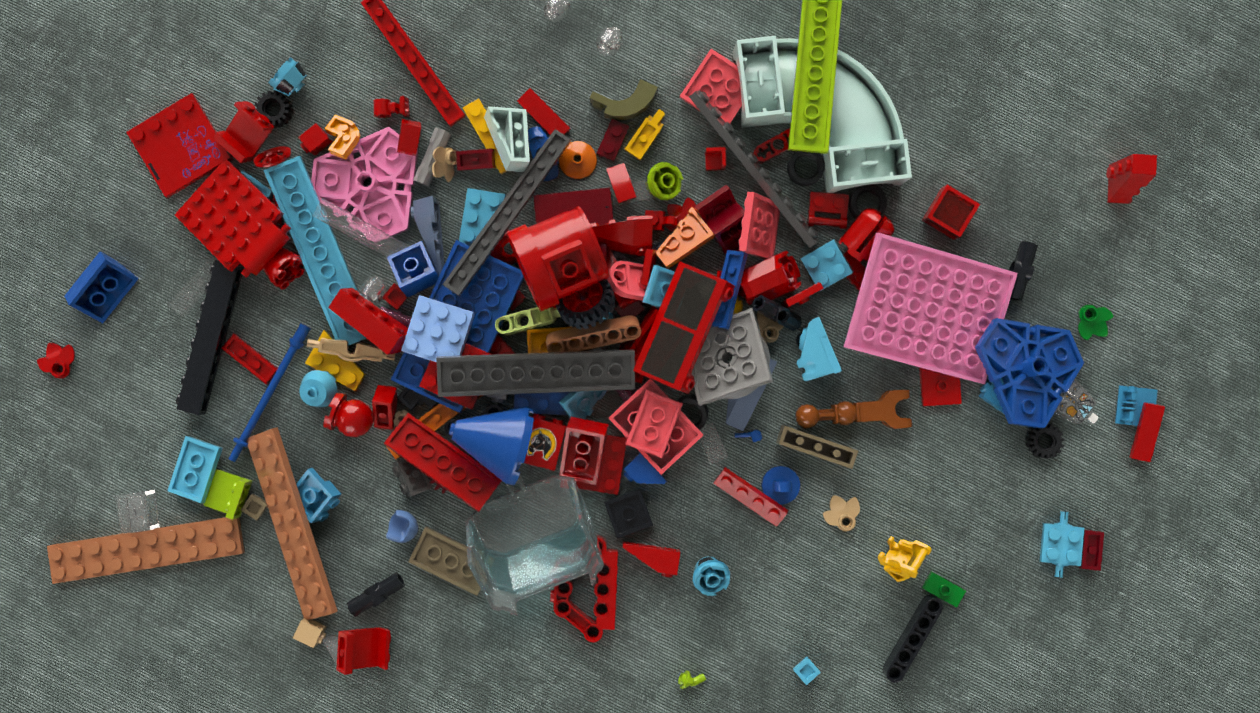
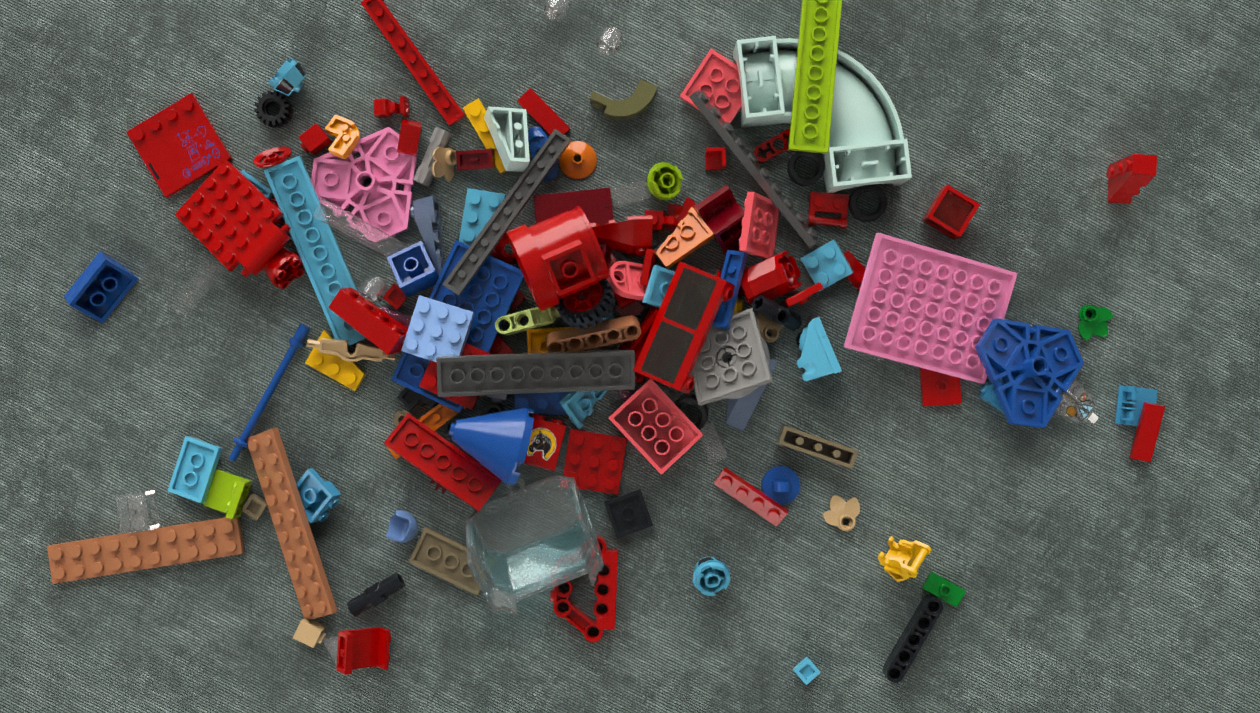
red plate [37,343,75,379] -> none
black brick [176,260,244,415] -> none
red panel [213,101,274,163] -> none
red tile [221,334,278,384] -> none
medium azure cone [299,370,338,407] -> none
red tile [323,393,374,437] -> none
red slope [372,385,398,430] -> none
dark grey bracket [392,458,433,498] -> none
red slope [559,416,609,485] -> none
dark red plate [596,119,629,162] -> none
red slope [606,163,636,204] -> none
red slope [622,541,681,577] -> none
blue slope [624,453,667,484] -> none
yellow hinge [625,109,665,161] -> none
coral tile [626,390,683,458] -> none
lime plate [678,670,706,689] -> none
blue hand [735,430,762,442] -> none
dark orange piece [795,390,912,429] -> none
red cylinder [838,208,894,263] -> none
black piece [1009,241,1038,301] -> none
black tyre [1025,424,1065,459] -> none
medium azure plate [1040,511,1084,578] -> none
dark red plate [1079,530,1104,571] -> none

